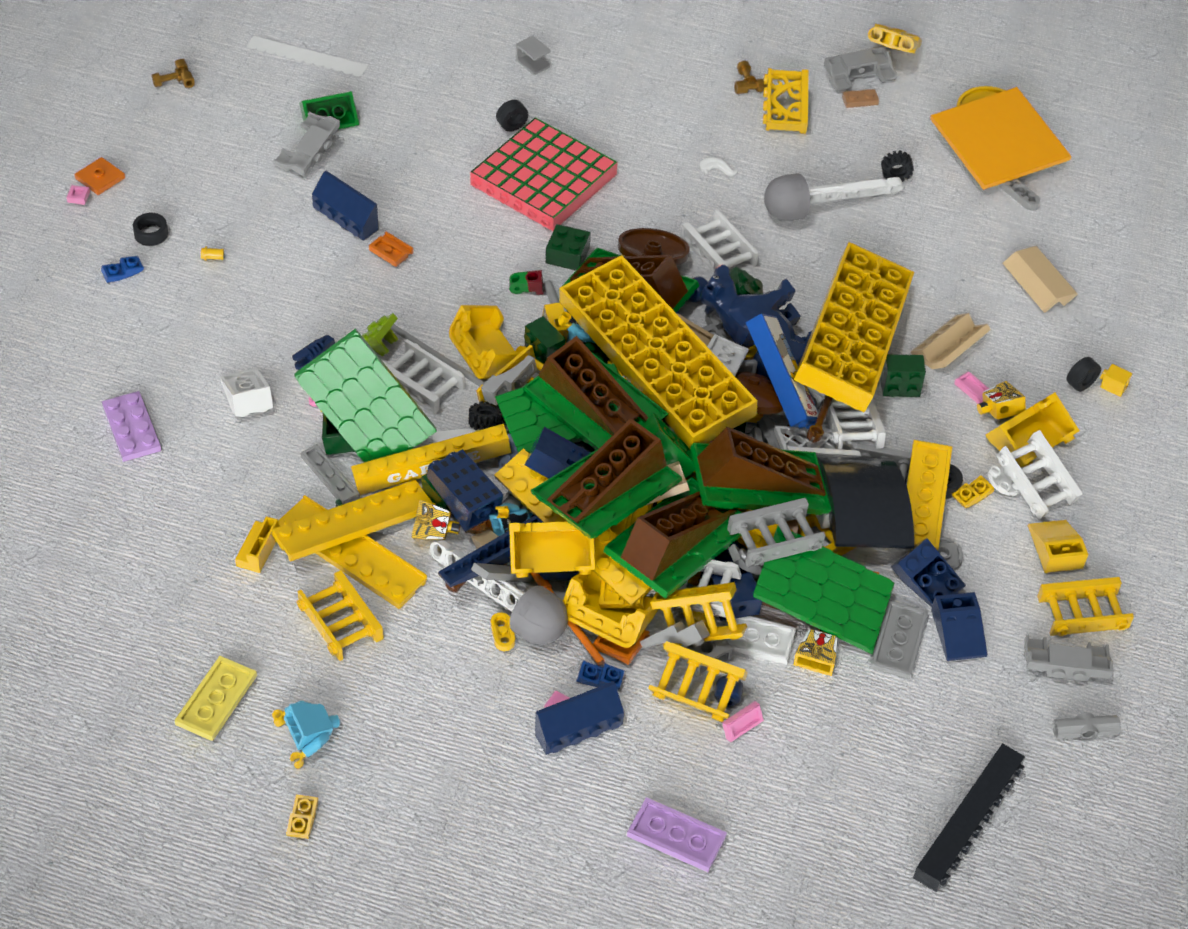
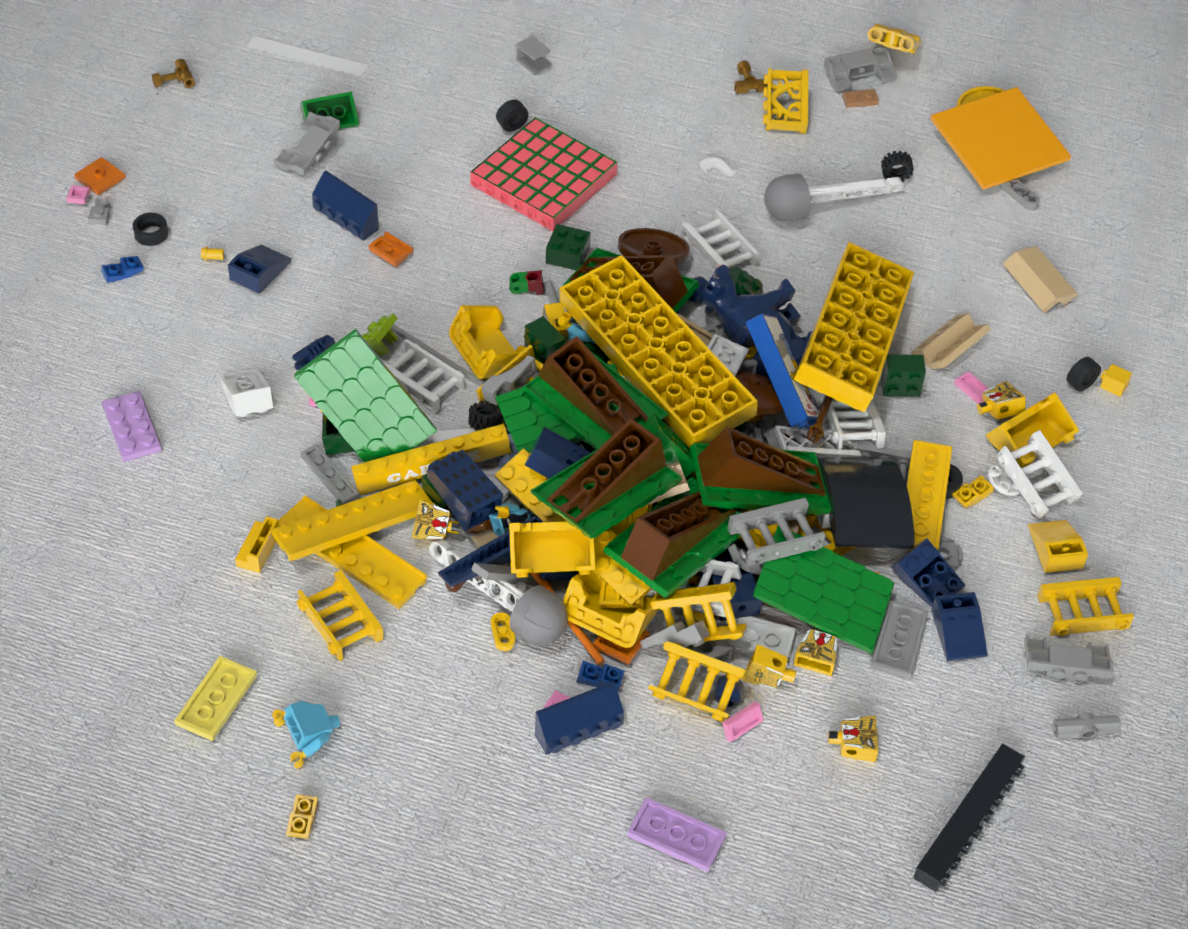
none -> light grey plate [88,198,110,225]
none -> dark blue slope [228,244,292,294]
none -> yellow torso [743,644,796,689]
none -> torso [828,716,878,762]

